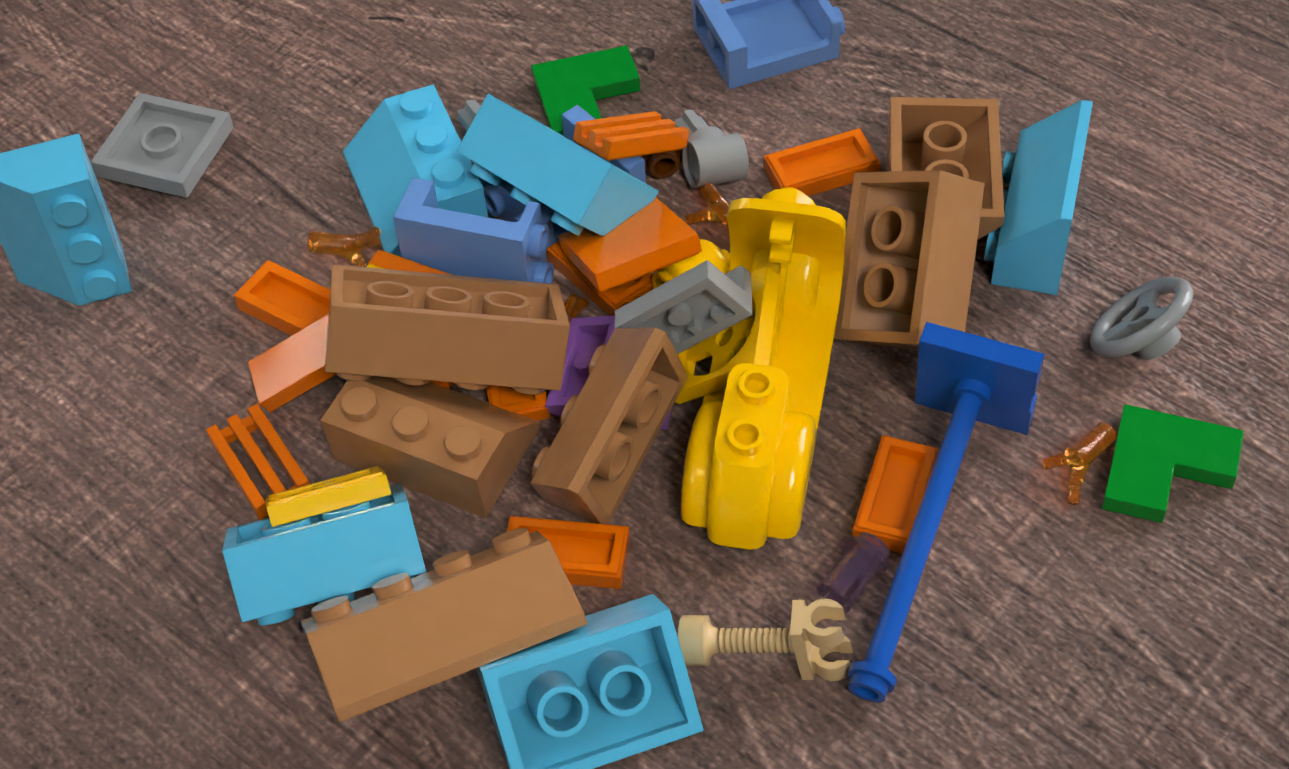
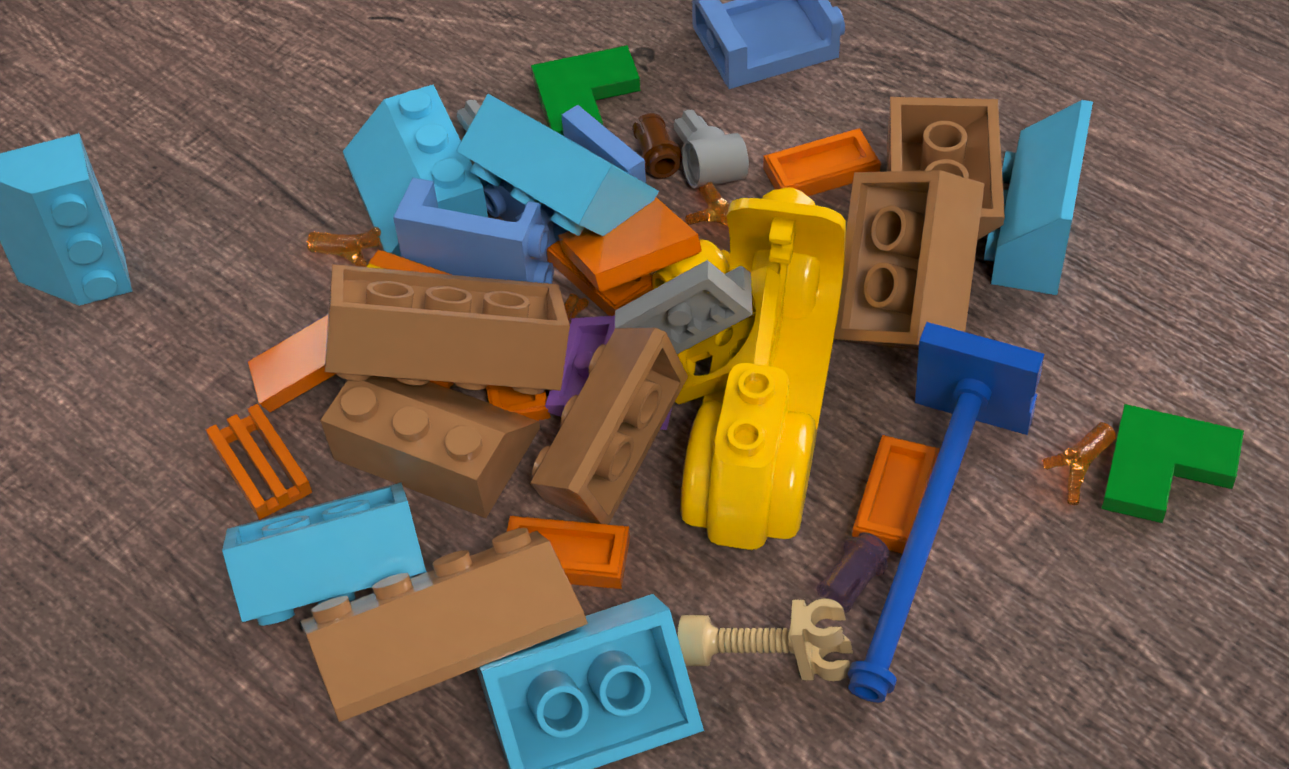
light grey plate [90,93,234,198] -> none
orange tile [234,260,330,336] -> none
yellow tile [265,466,391,527] -> none
orange tile [573,111,690,161] -> none
light grey piece [1090,276,1193,360] -> none

